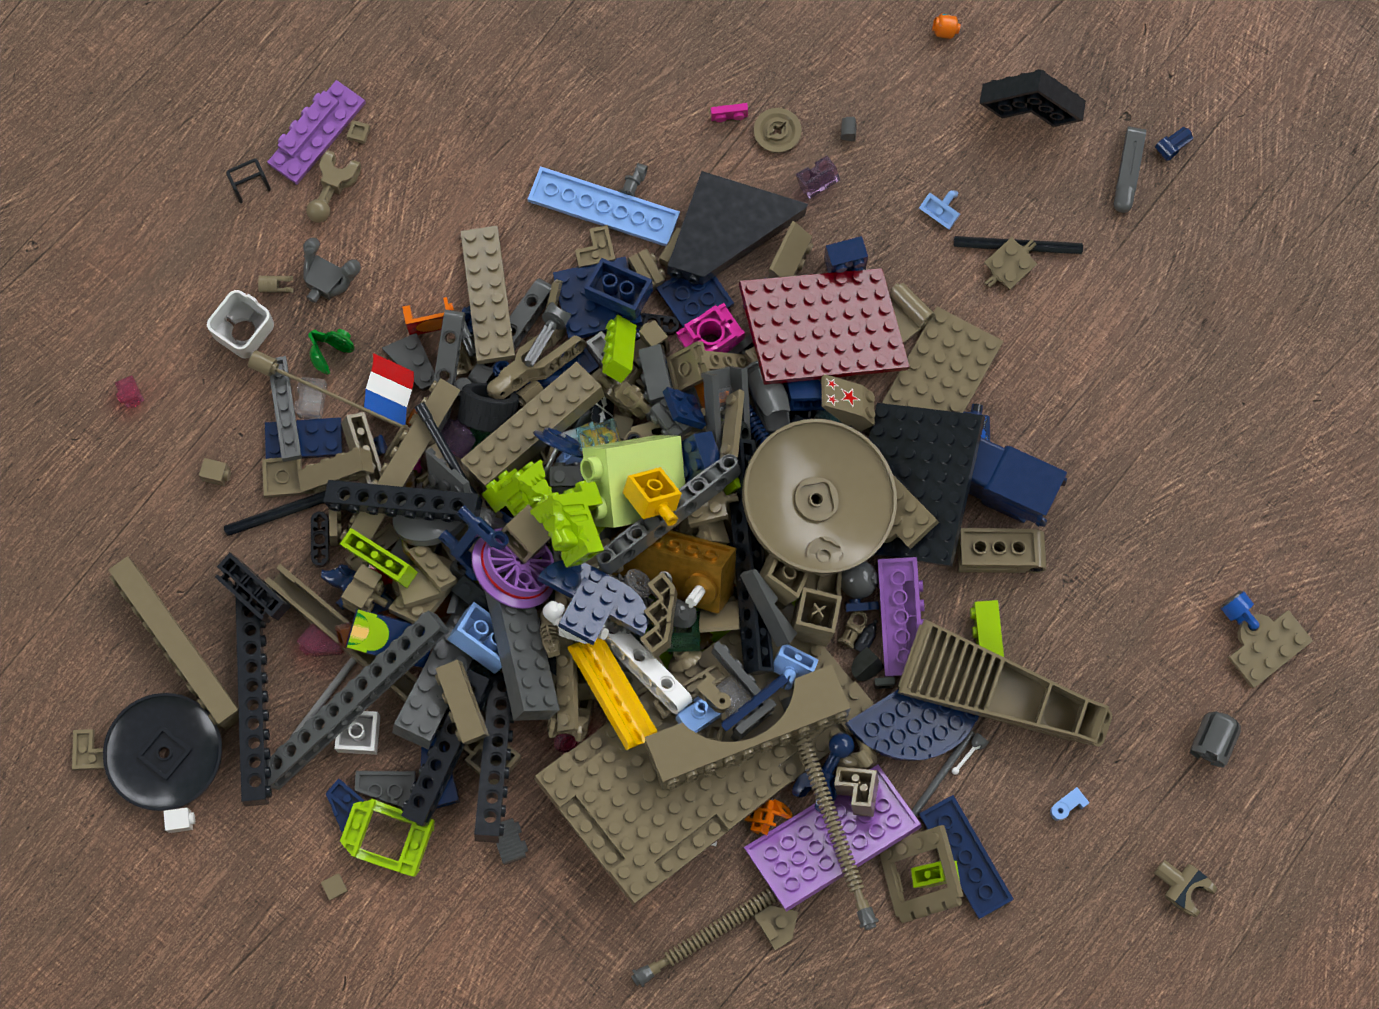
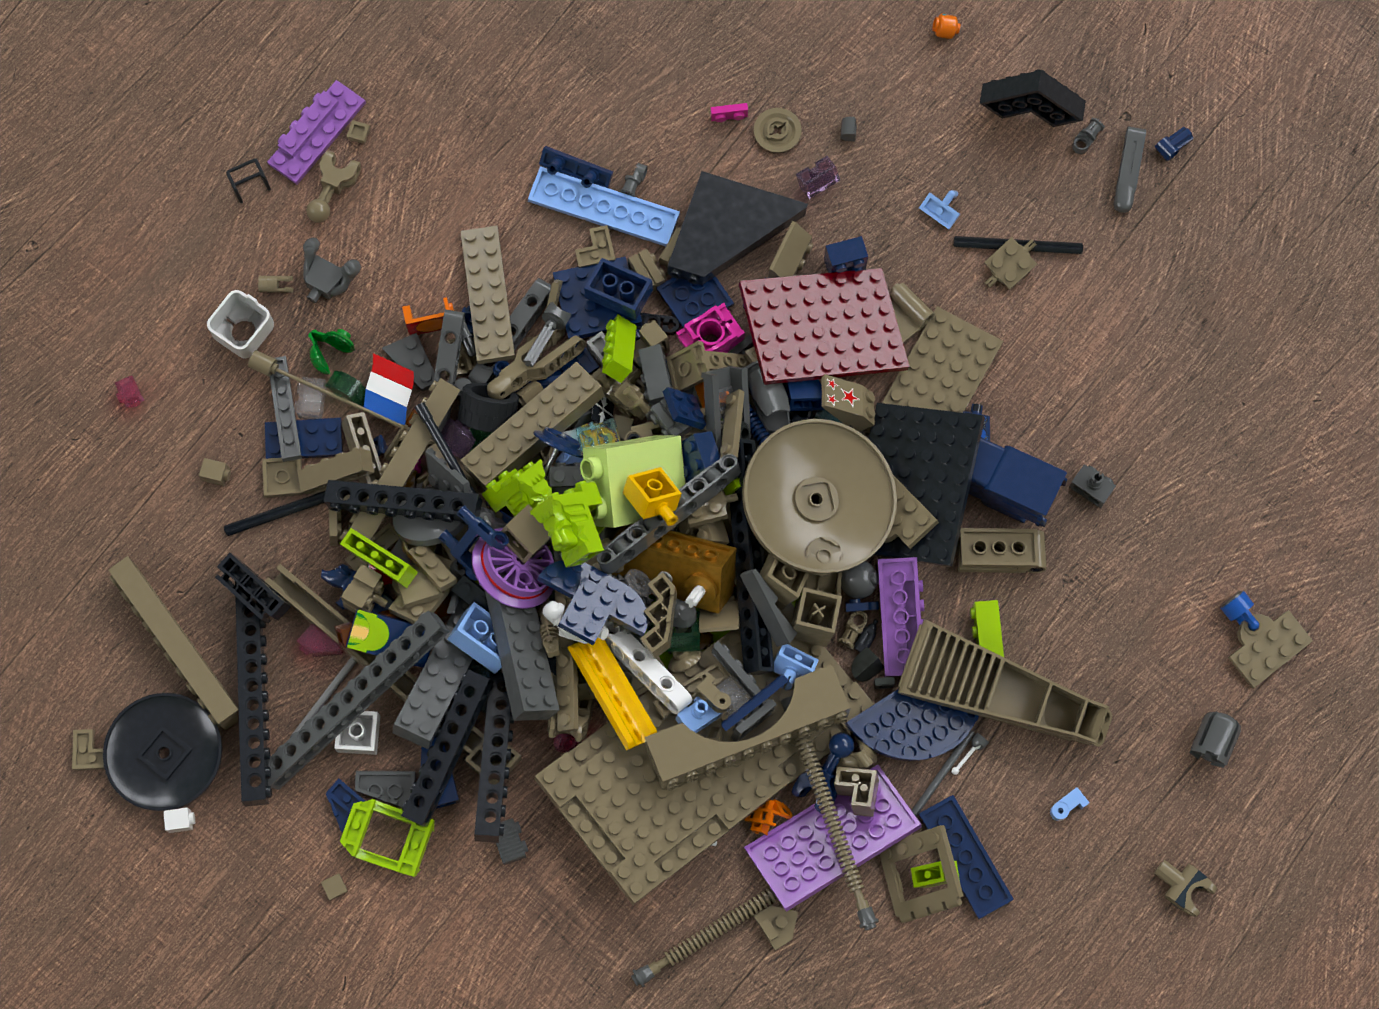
black beam [311,511,330,568] -> none
dark tan brick [435,660,489,745] -> none
none -> clear green brick [325,371,366,407]
none -> dark blue plate [539,146,613,188]
none -> dark grey brick [1069,464,1116,509]
none -> dark grey connector [1072,117,1105,154]

